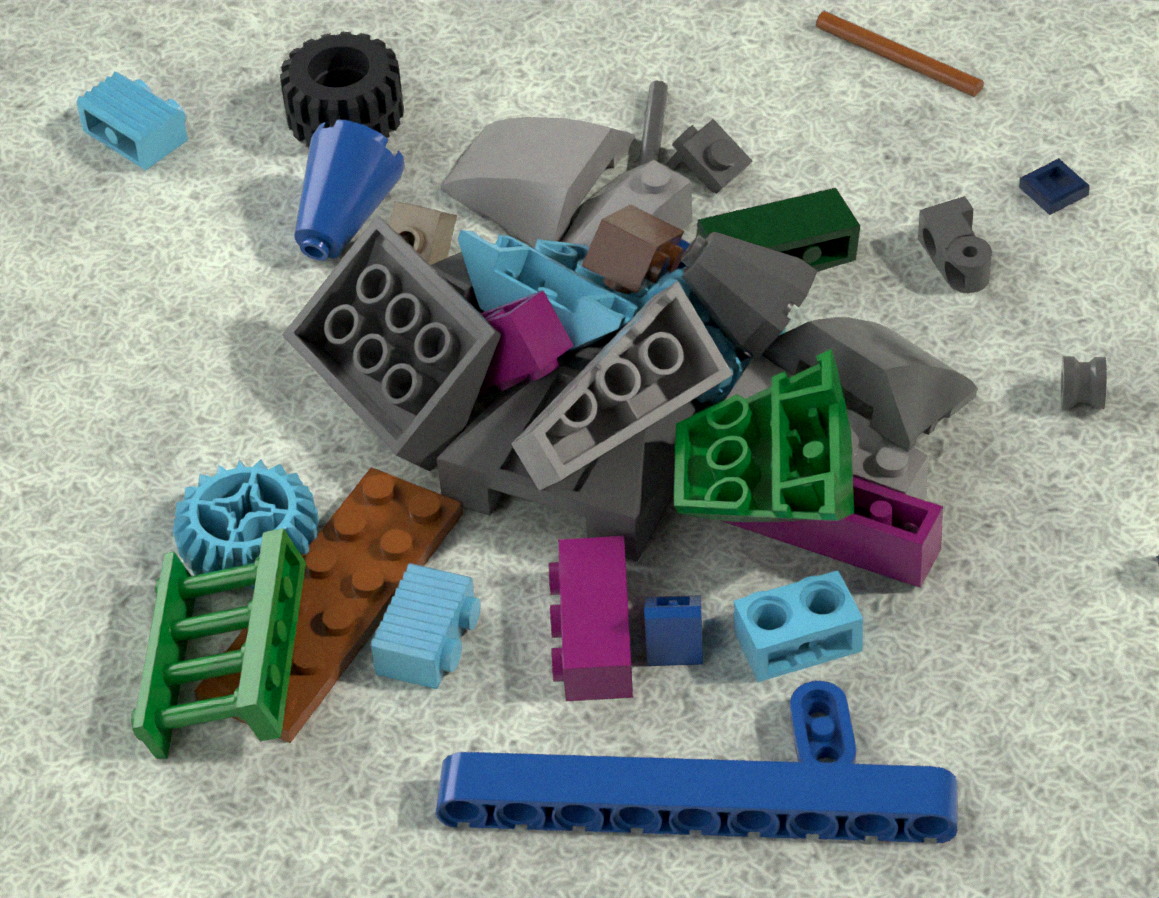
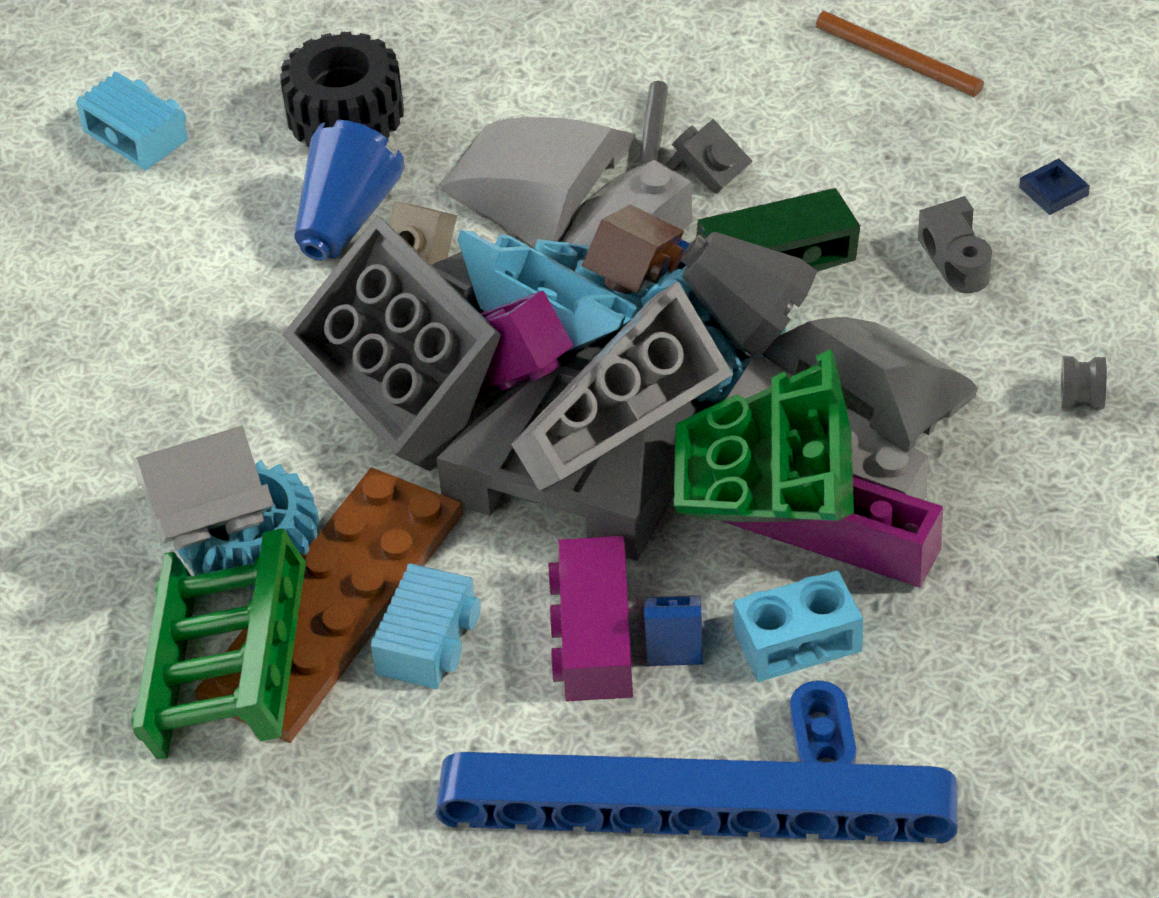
none -> light grey bracket [132,425,274,551]

